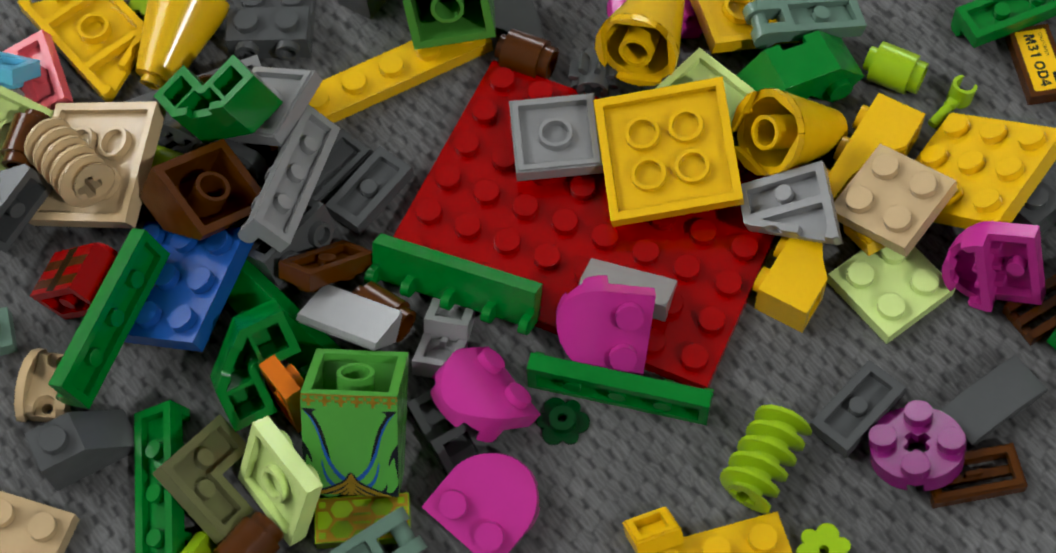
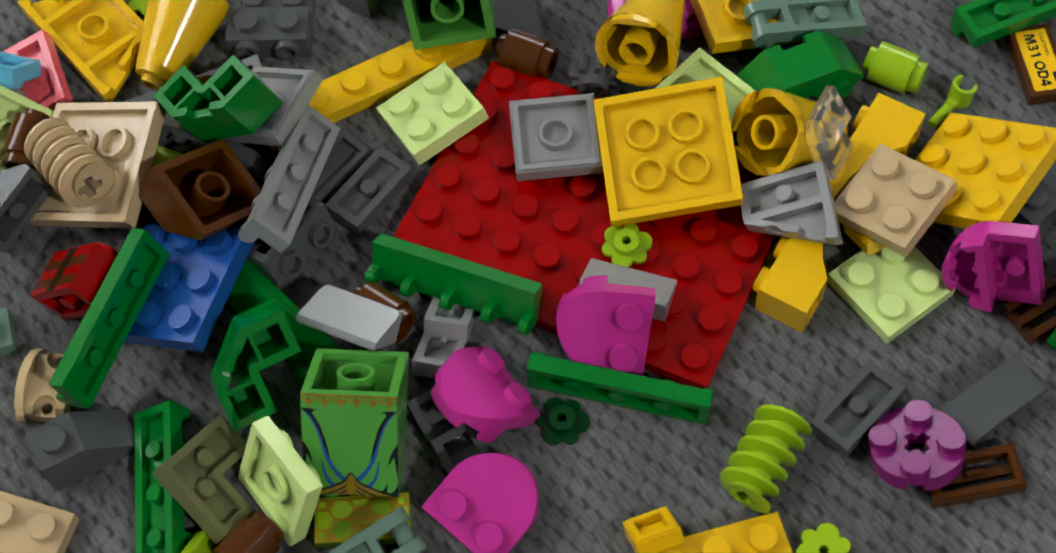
orange plate [259,354,304,433] -> none
reddish brown plate [279,240,372,292] -> none
none -> yellowish green plate [376,62,489,166]
none -> lime plant [602,224,652,267]
none -> clear slope [806,86,853,179]

